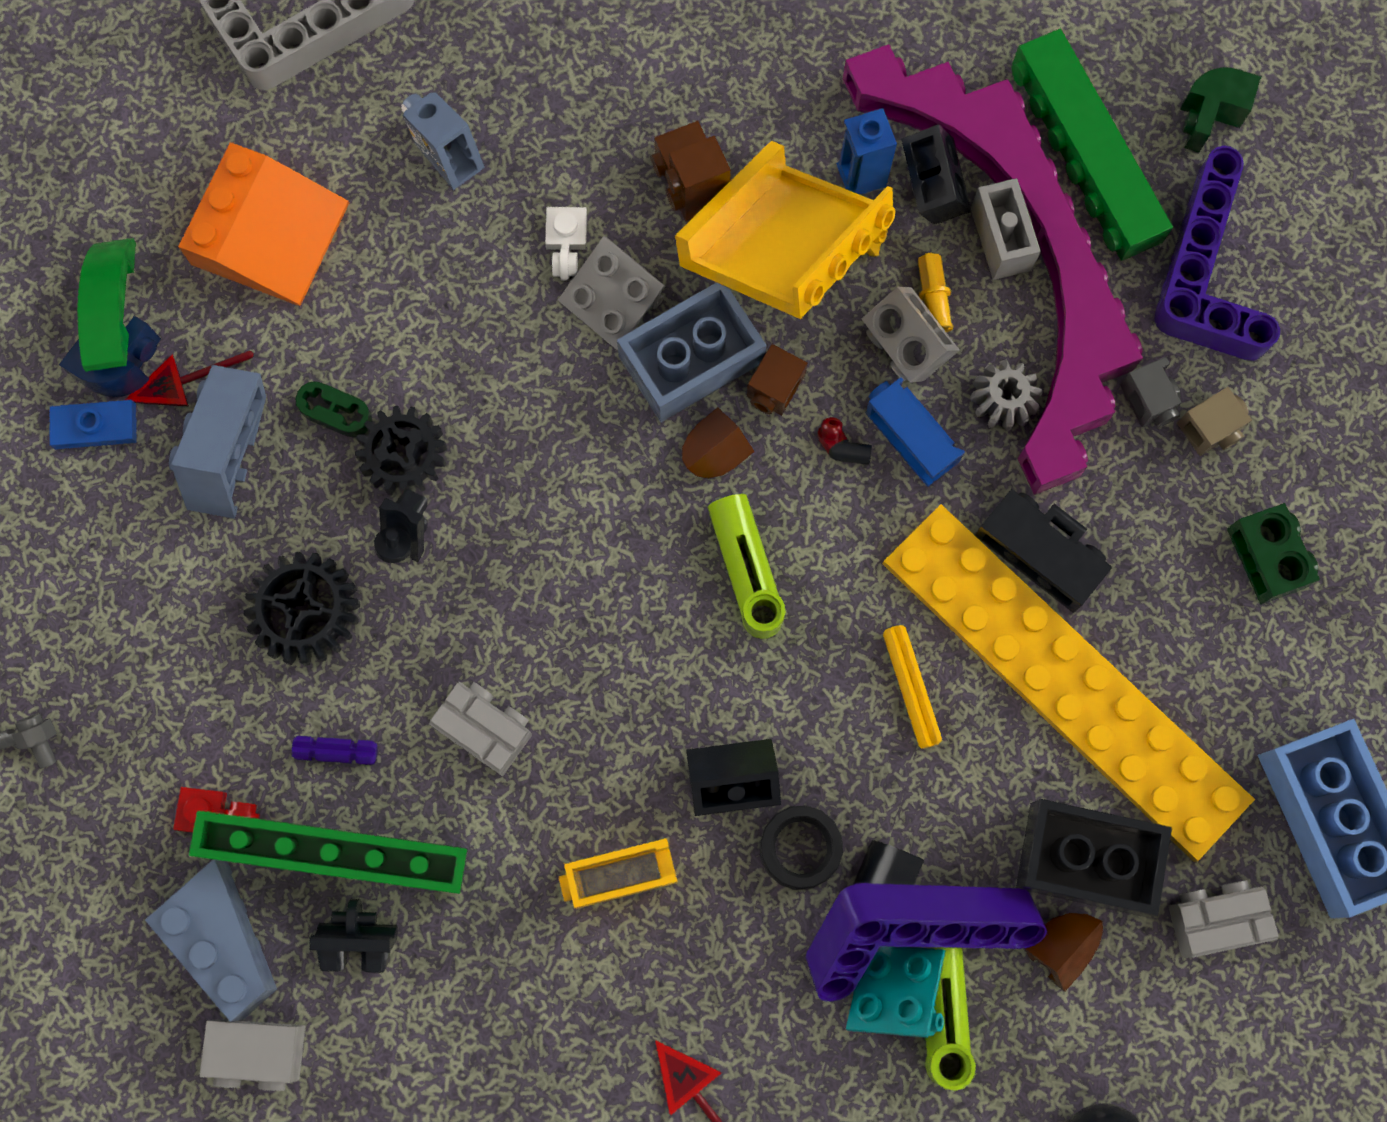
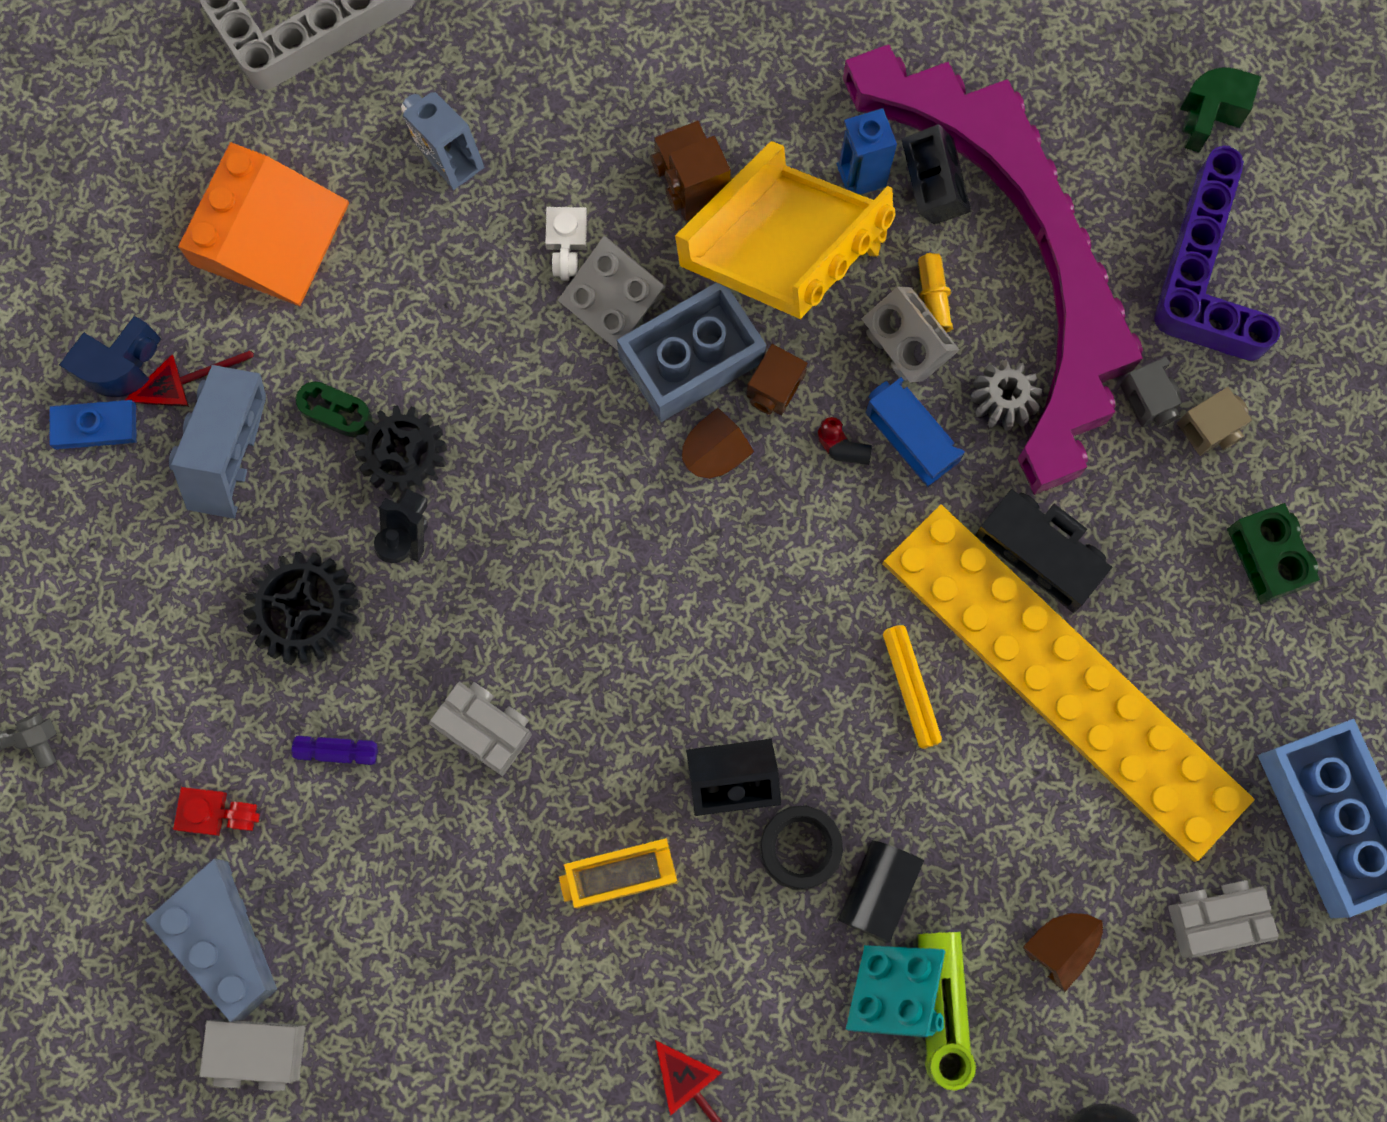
green slope [77,238,136,372] -> none
green brick [189,811,468,894] -> none
black hips [309,899,398,973] -> none
lime piece [707,494,786,639] -> none
dark purple beam [805,883,1047,1002] -> none
light grey brick [971,178,1041,280] -> none
green brick [1011,28,1173,261] -> none
black brick [1016,799,1172,917] -> none

